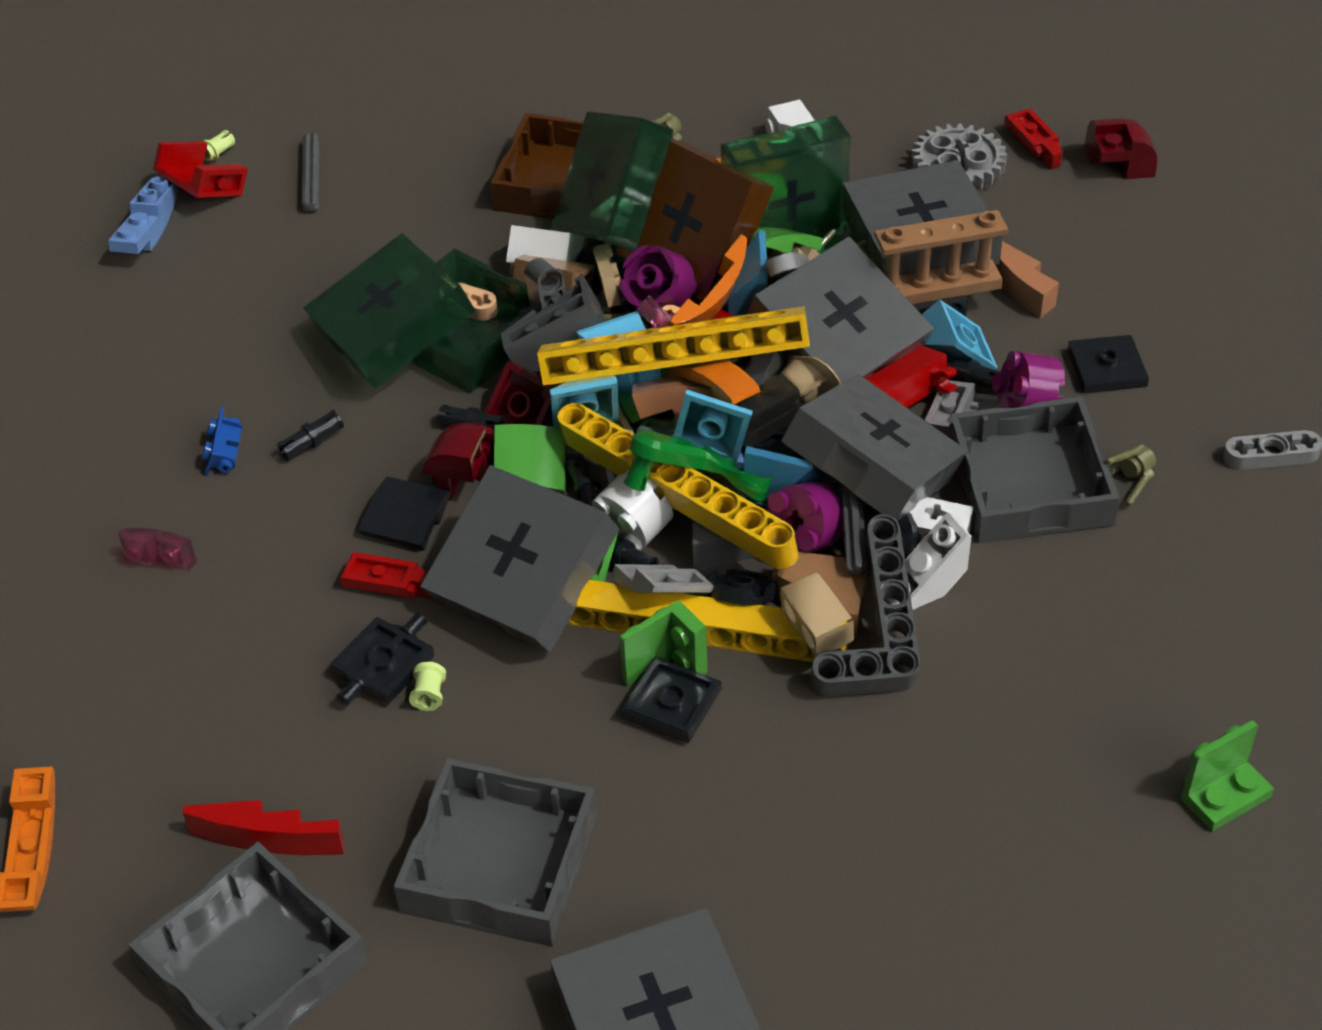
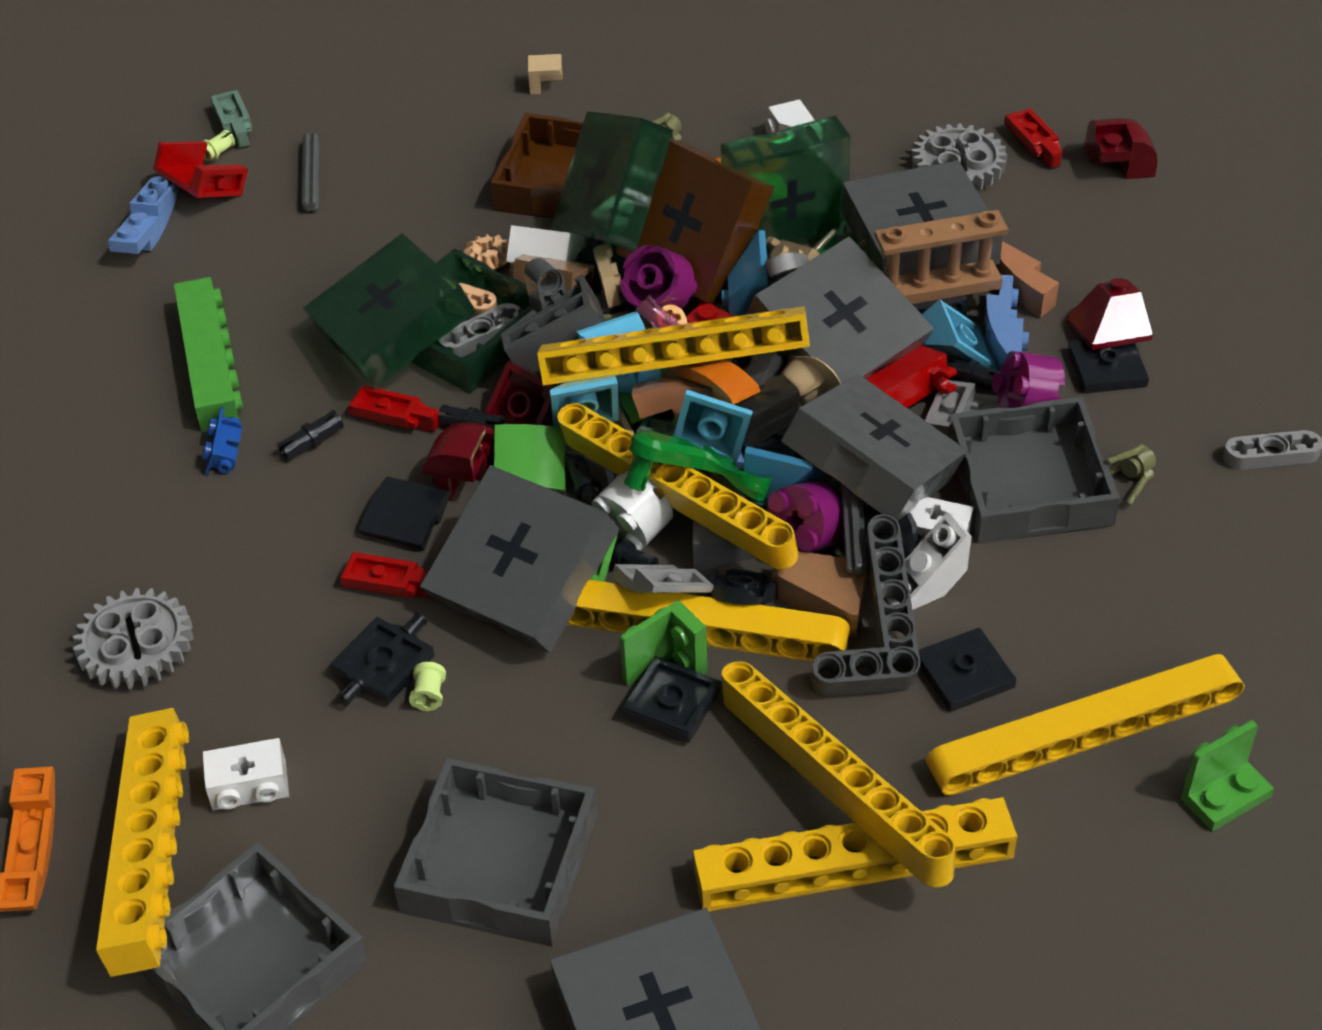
clear pink slope [118,528,197,571] -> none
red slope [182,800,344,856] -> none
orange slope [668,234,747,326] -> none
bright green slope [749,227,824,253] -> none
tan piece [780,572,854,657] -> none
none -> light grey gear [73,588,194,689]
none -> yellow brick [96,707,189,977]
none -> bright green brick [174,277,244,431]
none -> white brick [203,738,289,811]
none -> sand green hinge [210,90,252,148]
none -> red hinge [348,385,439,432]
none -> light grey beam [439,303,522,359]
none -> light nougat gear [463,233,509,270]
none -> tan panel [528,54,563,95]
none -> yellow brick [693,797,1018,912]
none -> yellow beam [722,661,955,888]
none -> black plate [919,627,1017,712]
none -> yellow beam [925,654,1245,796]
none -> medium blue slope [984,275,1029,371]
none -> dark red slope [1066,278,1153,350]

